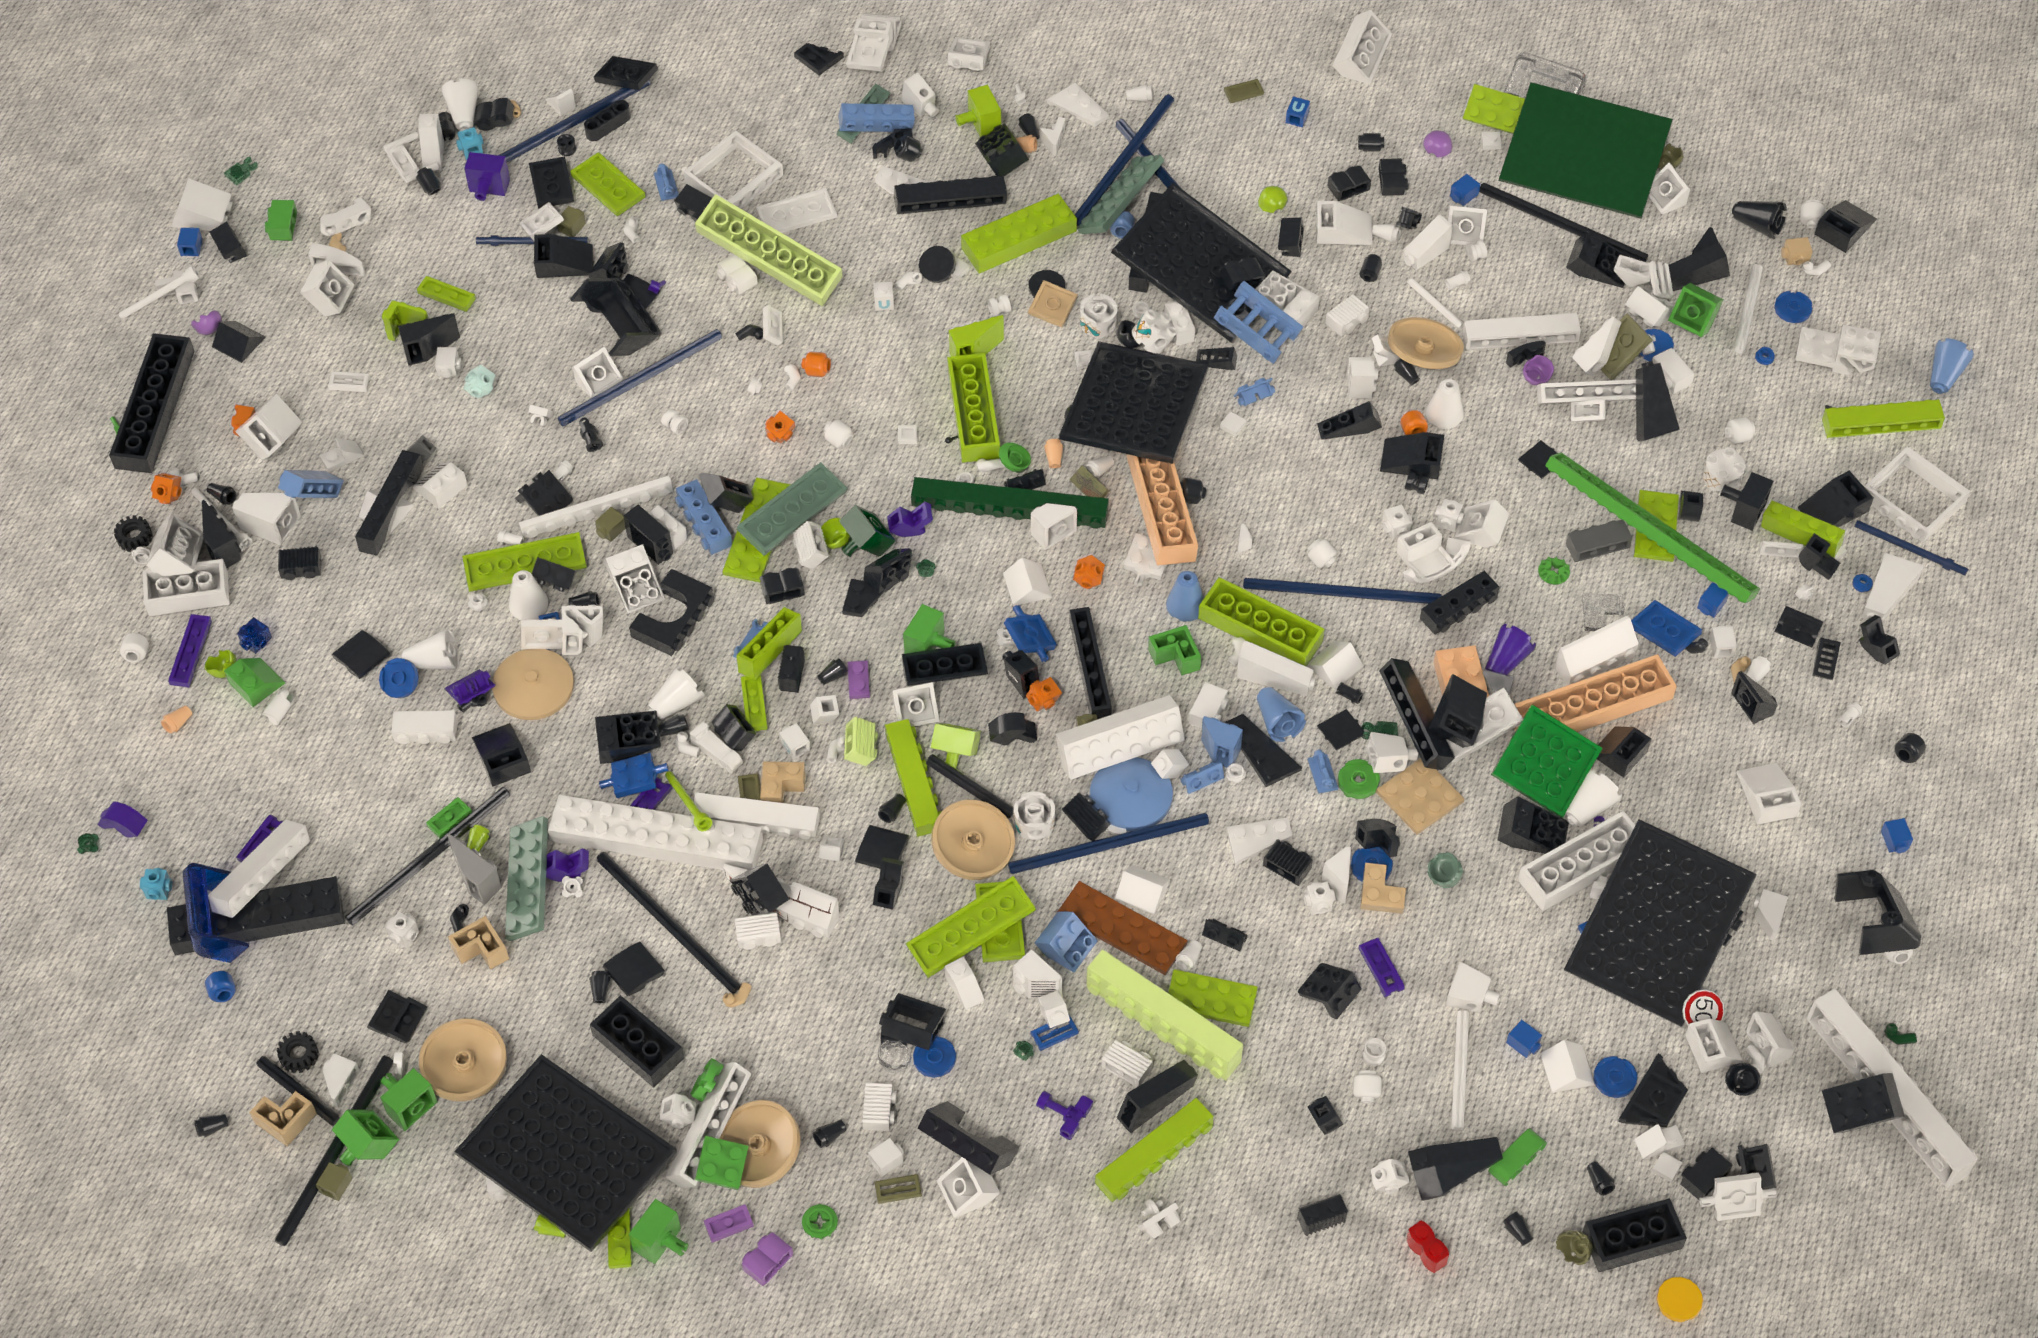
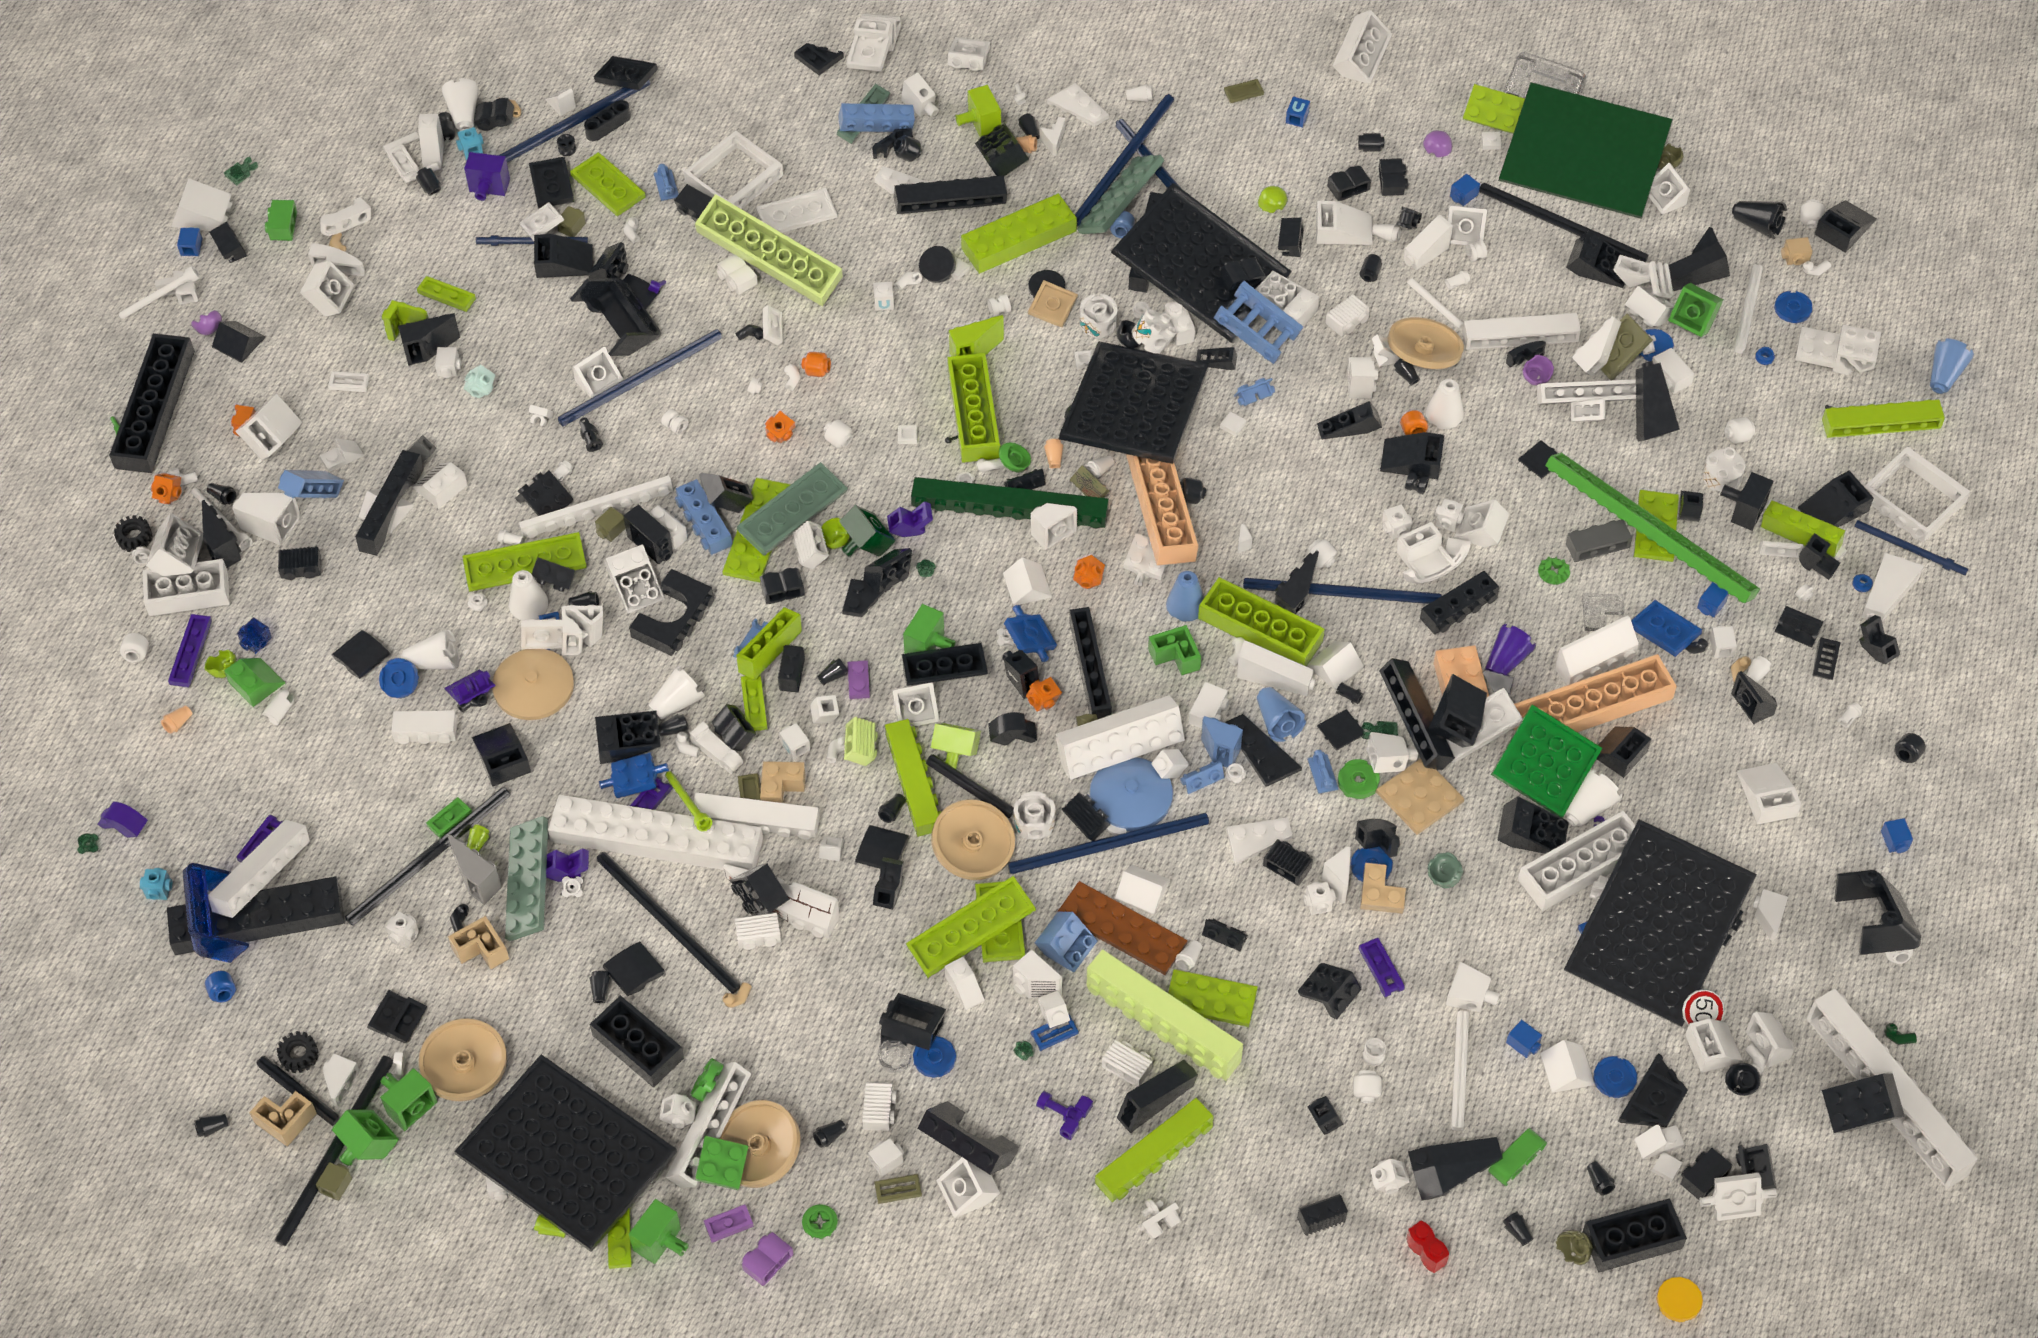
none -> black slope [1275,550,1319,614]

